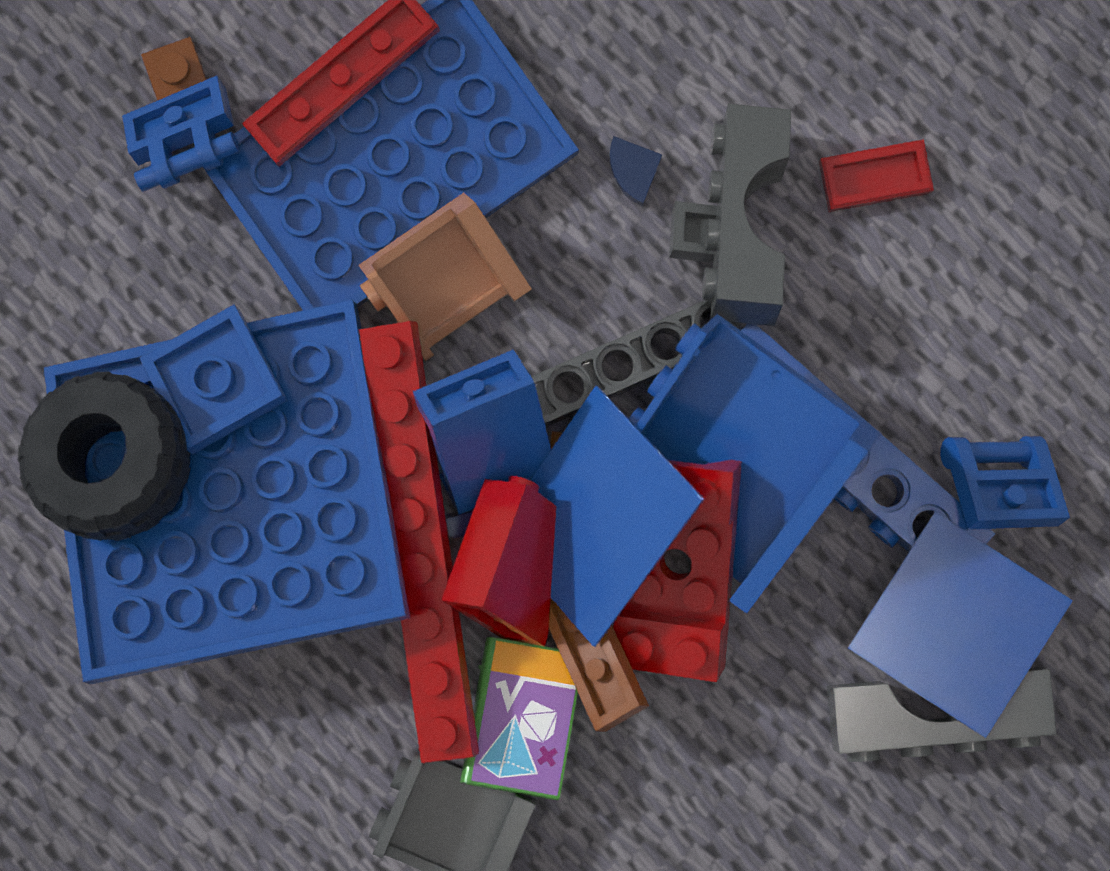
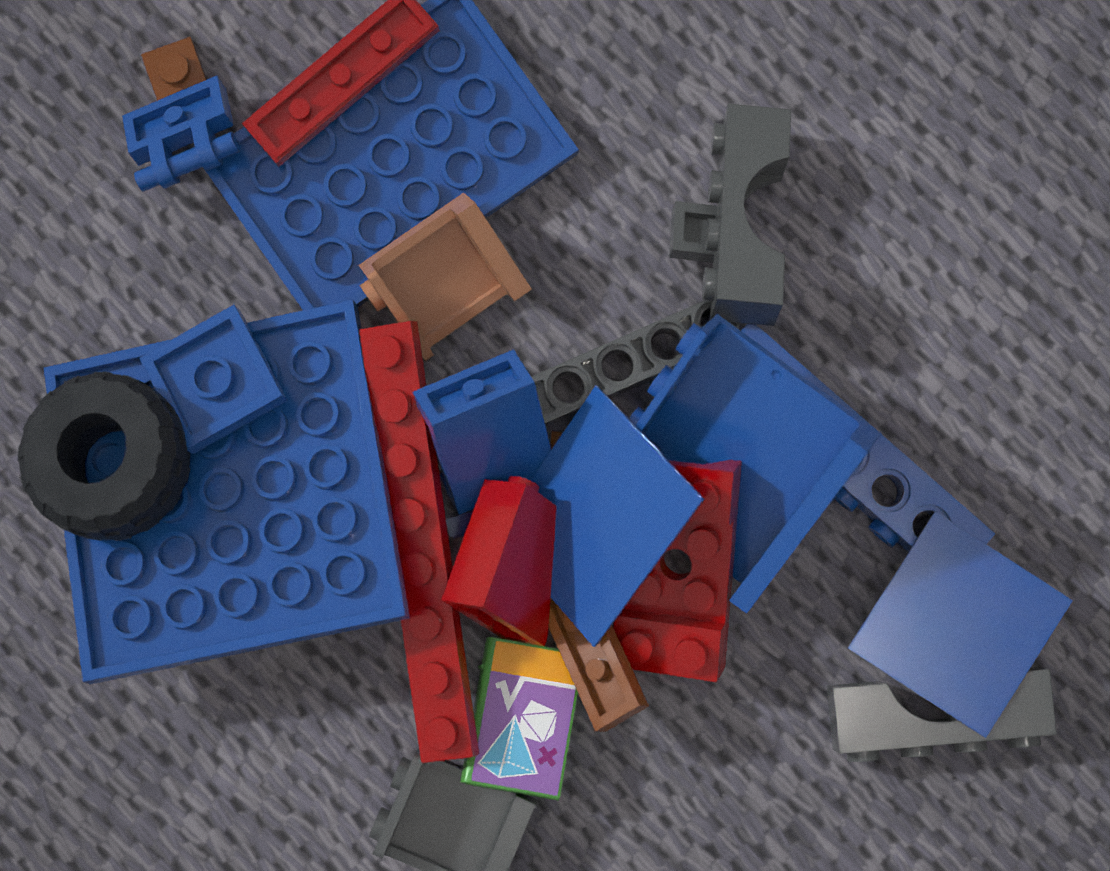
dark blue tile [609,136,662,206] -> none
red tile [819,139,934,212] -> none
blue plate [940,436,1070,530] -> none

